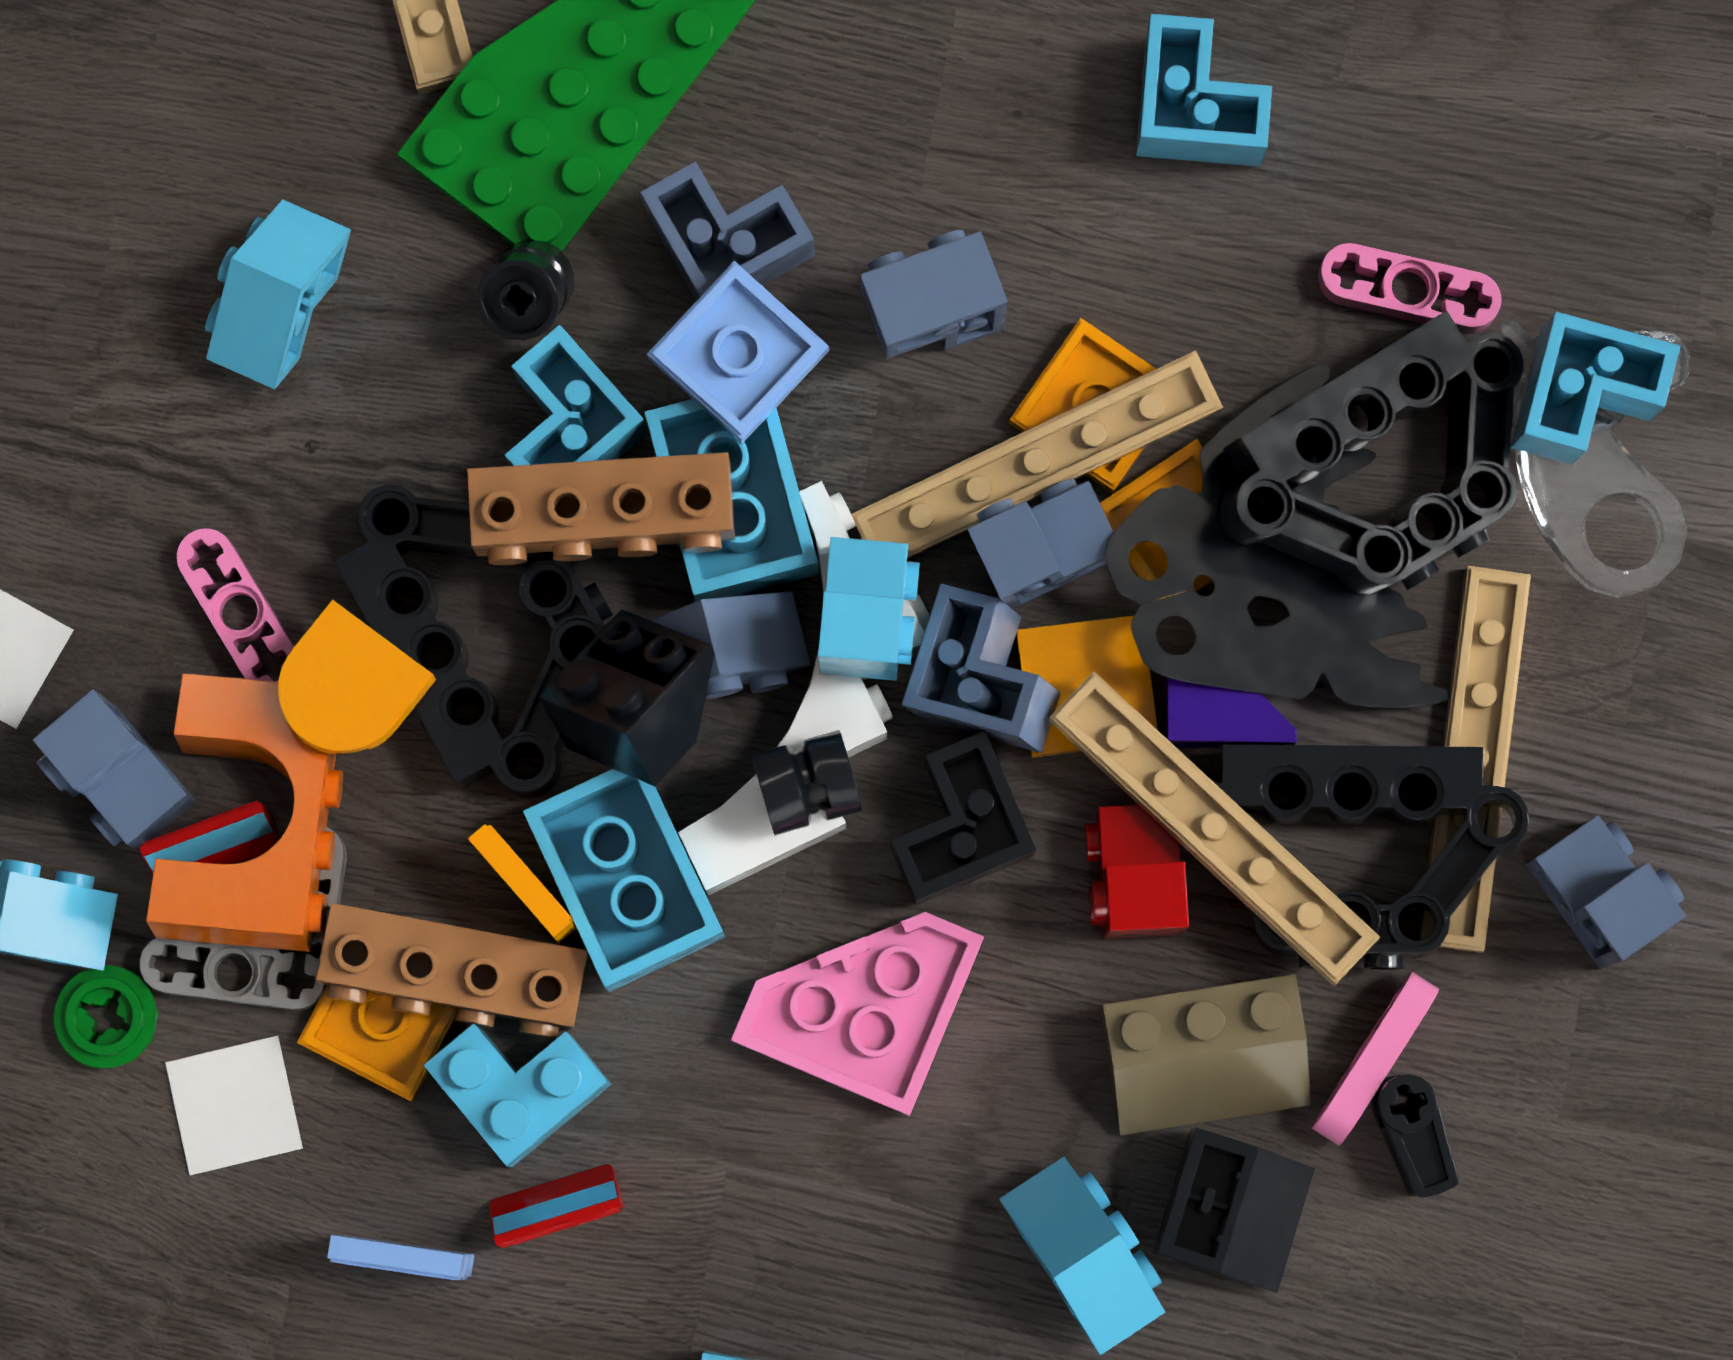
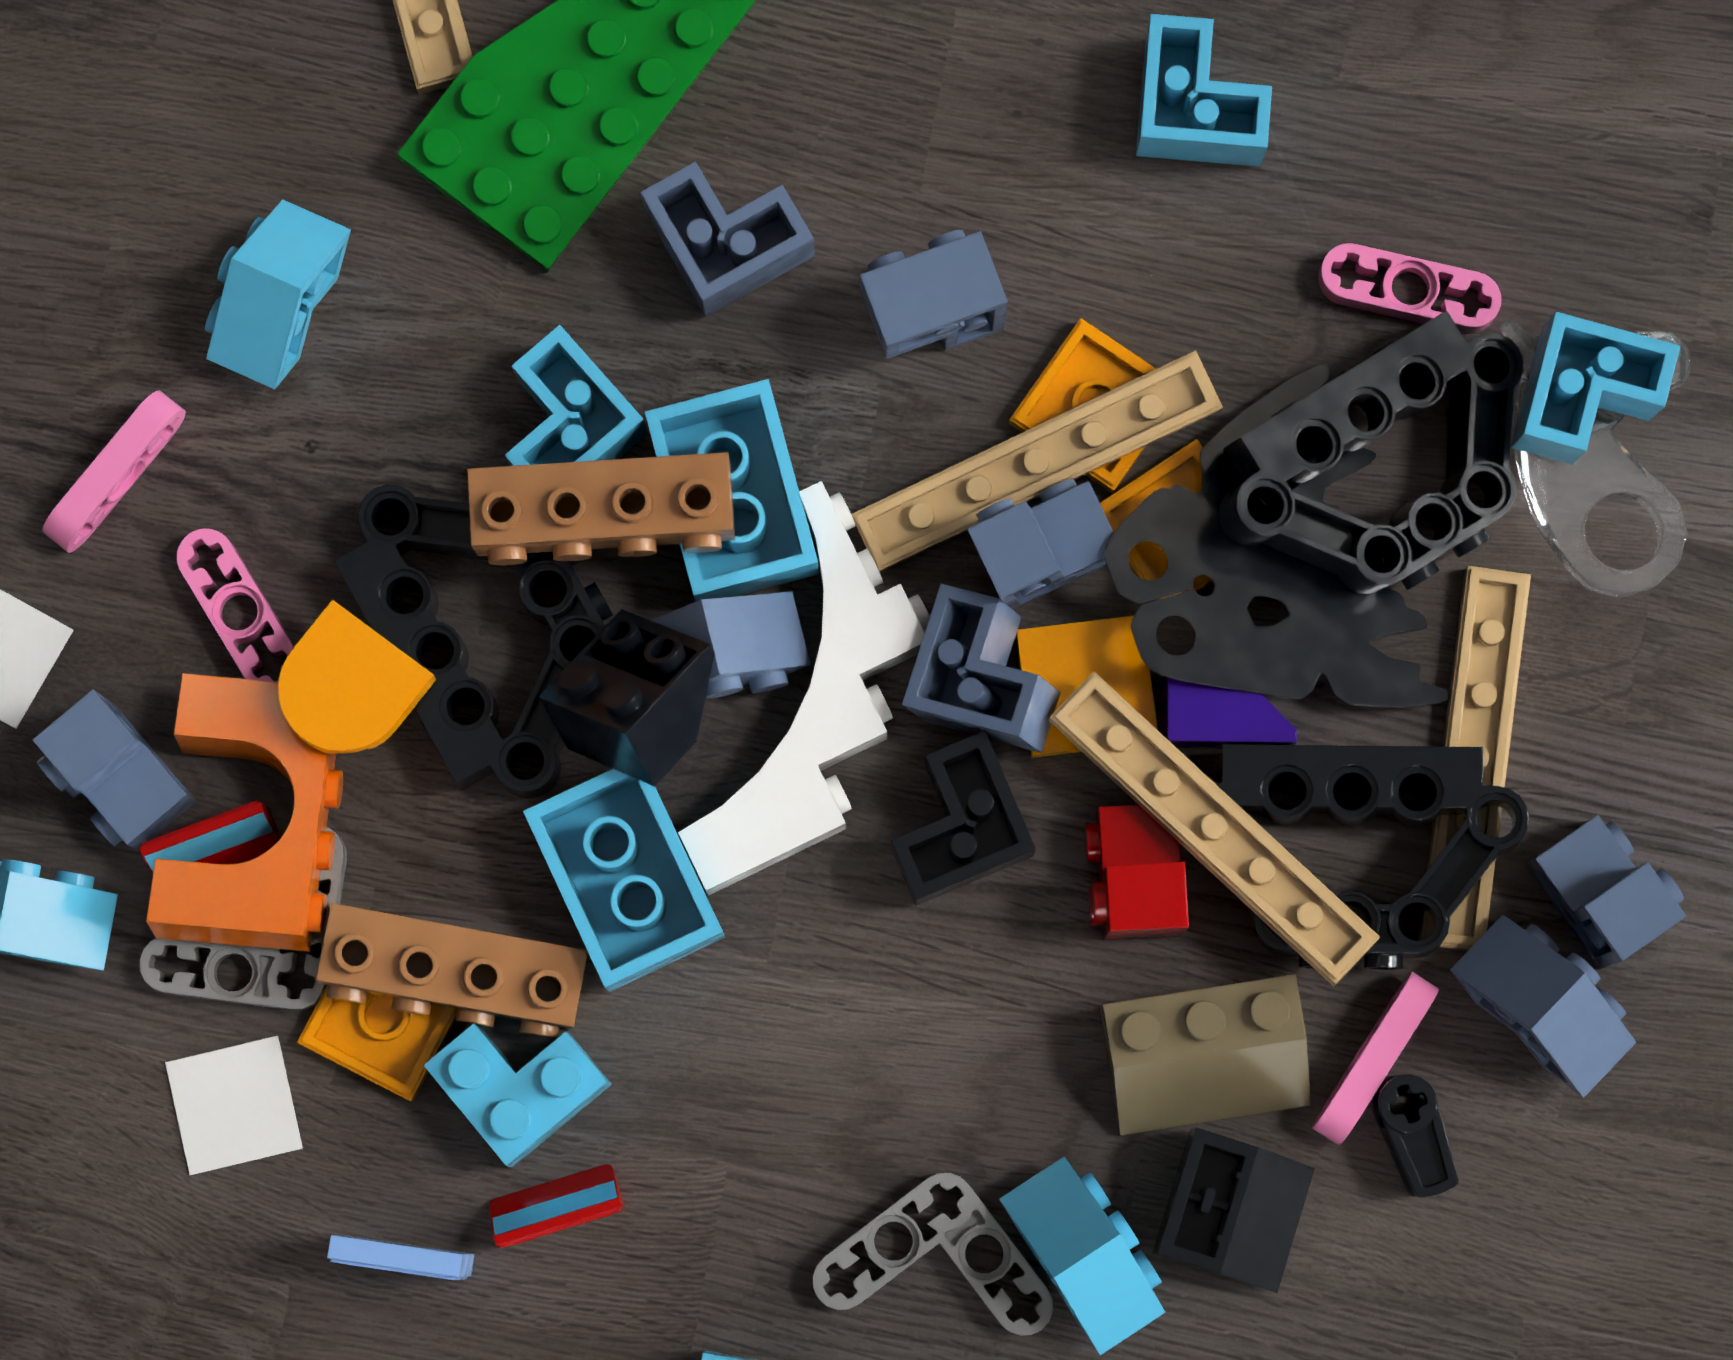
green gear [54,965,159,1069] -> none
light orange tile [468,824,579,946] -> none
black wheel [477,239,574,341] -> none
light blue tile [647,261,829,444] -> none
bright pink plate [731,912,984,1117] -> none
black wheel [752,730,862,836] -> none
medium azure brick [818,537,920,681] -> none
none -> bright pink beam [42,390,186,553]
none -> light grey beam [813,1173,1053,1336]
none -> sand blue brick [1450,915,1636,1098]

